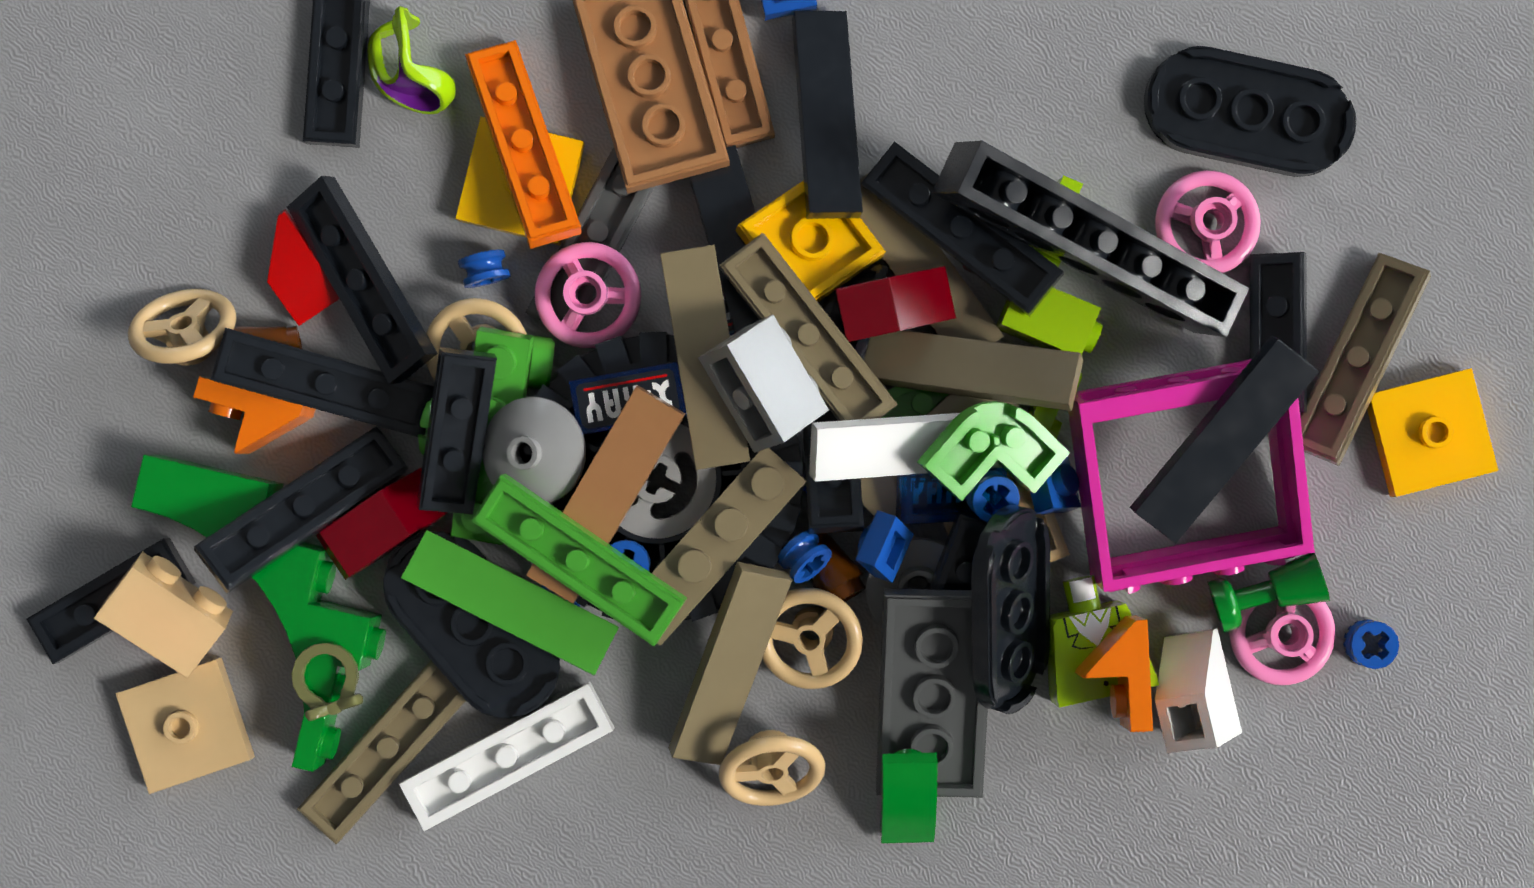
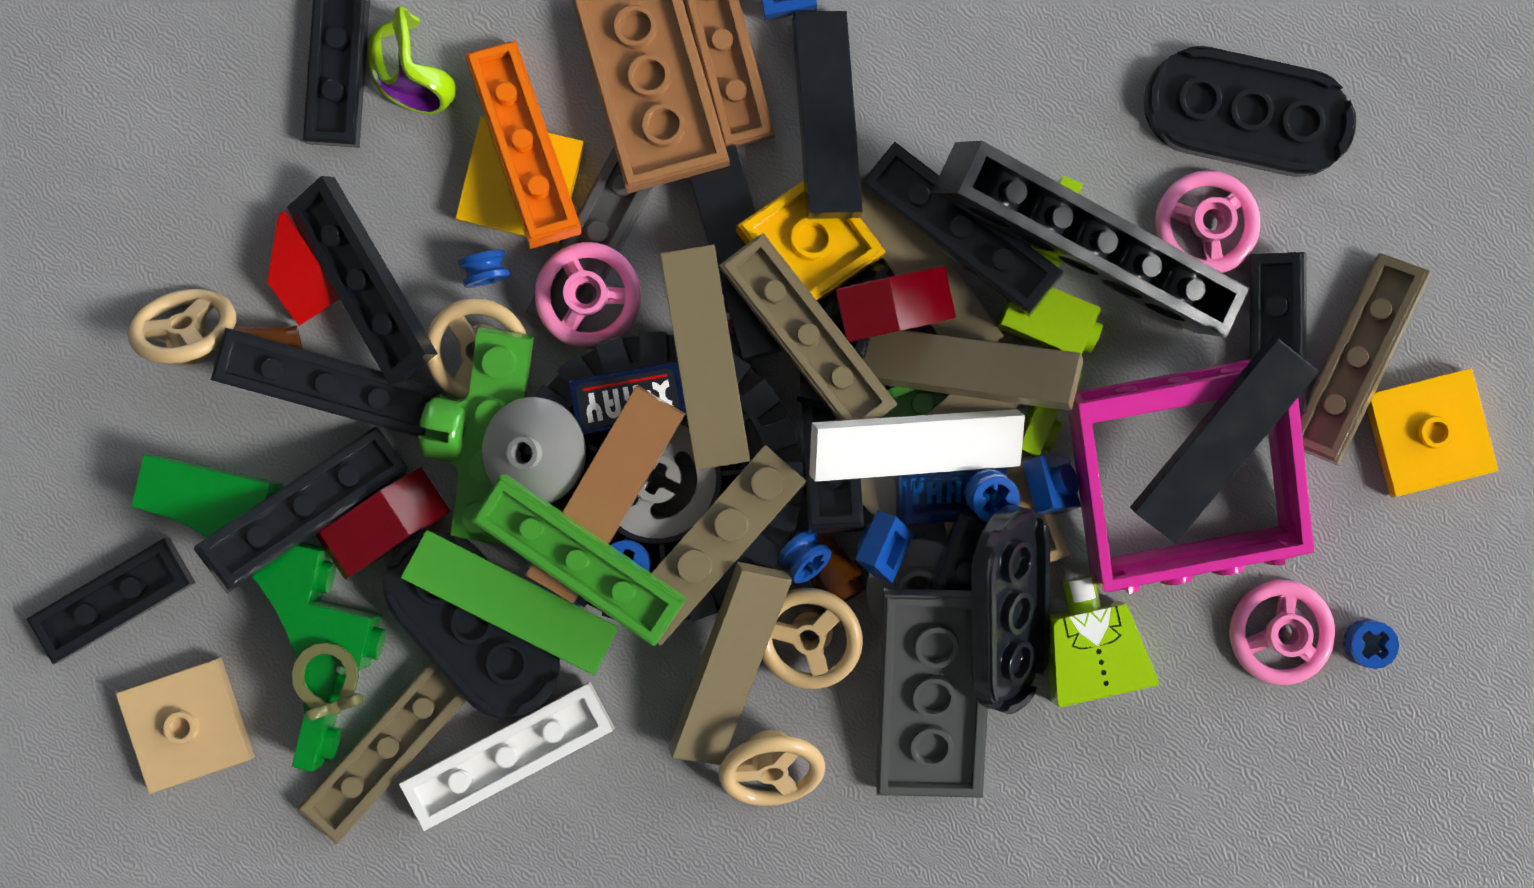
tan brick [94,551,233,678] -> none
orange slope [193,377,316,454] -> none
black tile [417,347,497,515] -> none
bright green tile [527,335,555,390] -> none
brick [698,314,829,453] -> none
green slope [880,749,938,844] -> none
plate [917,401,1070,501] -> none
orange slope [1075,615,1153,732] -> none
white slope [1155,628,1242,753] -> none
green piece [1207,553,1330,632] -> none

